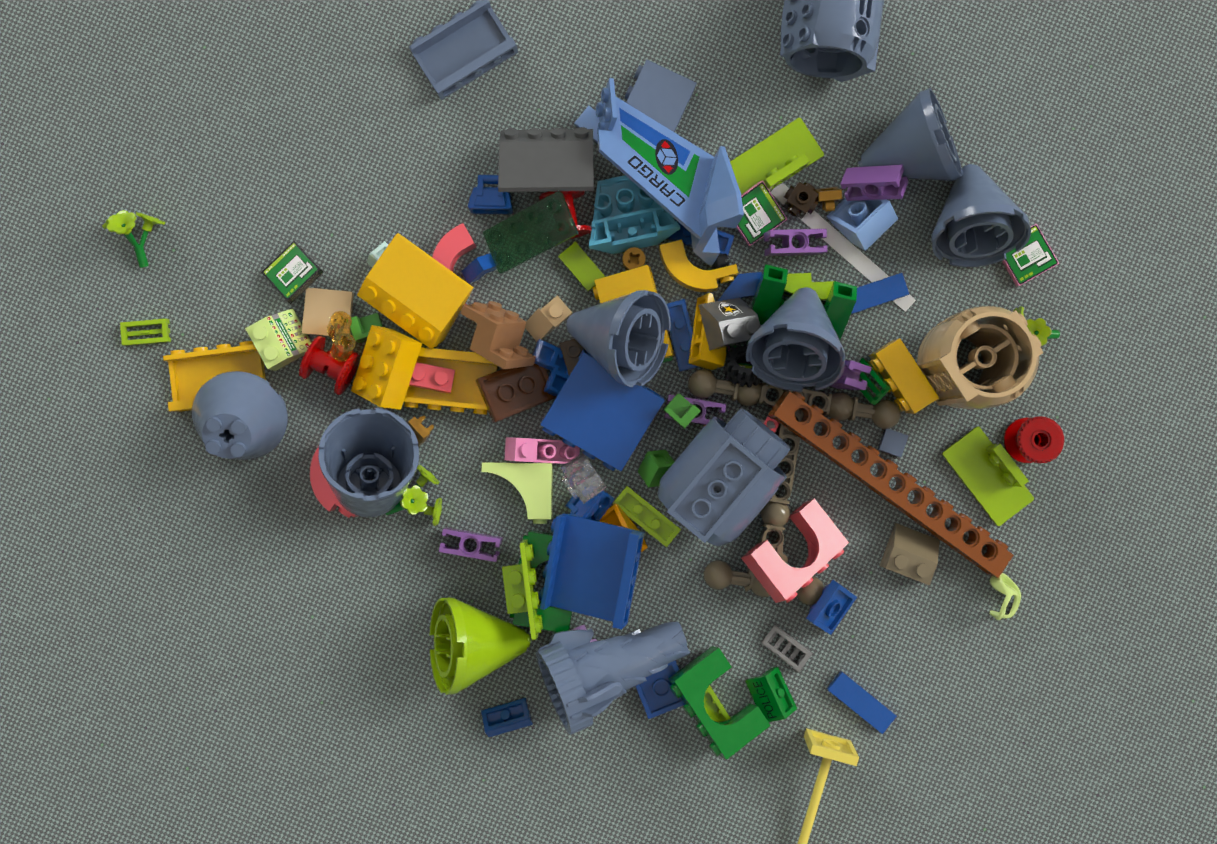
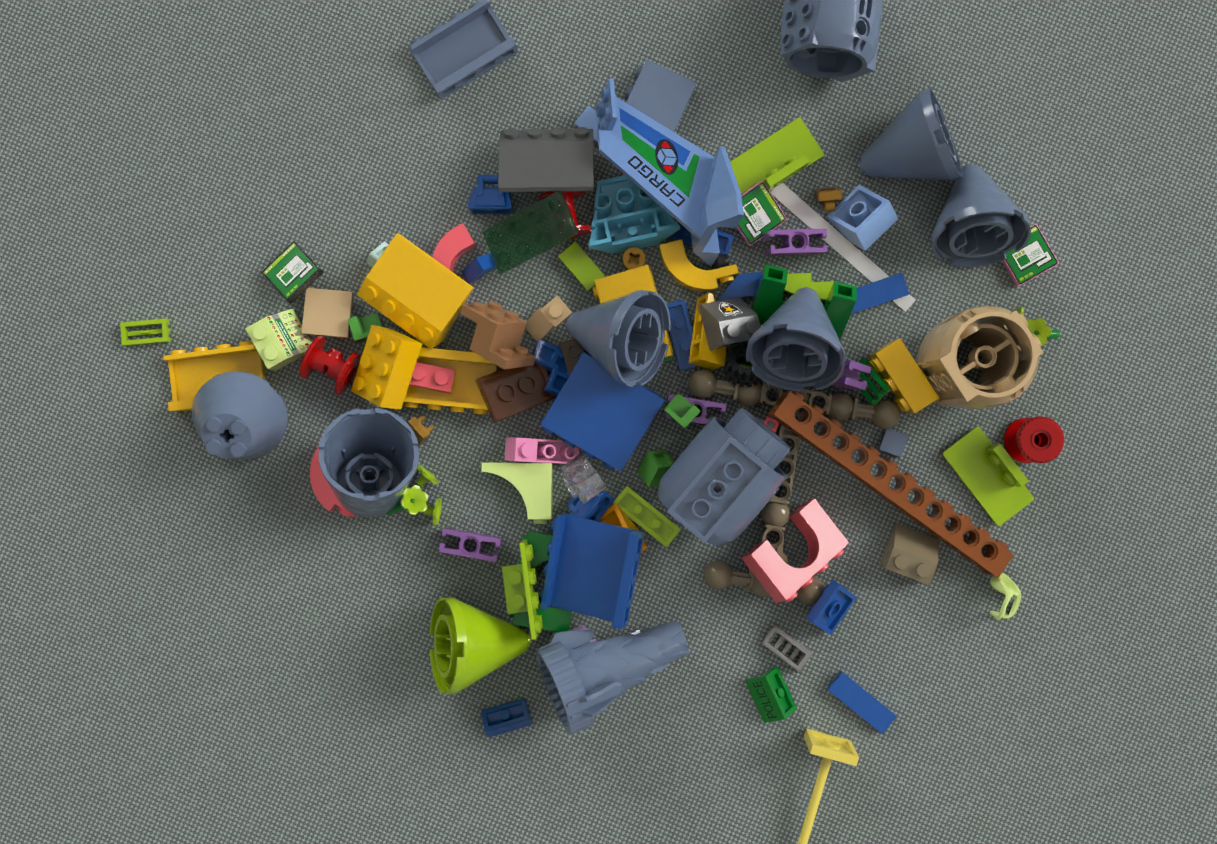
lime plant [102,210,165,268] -> none
clear yellow axle [327,311,356,361] -> none
blue plate [636,660,685,719] -> none
green arch [668,646,771,760] -> none
lime tile [704,685,730,722] -> none
dark brown brick [783,181,819,219] -> none
medium lavender piece [840,165,908,201] -> none

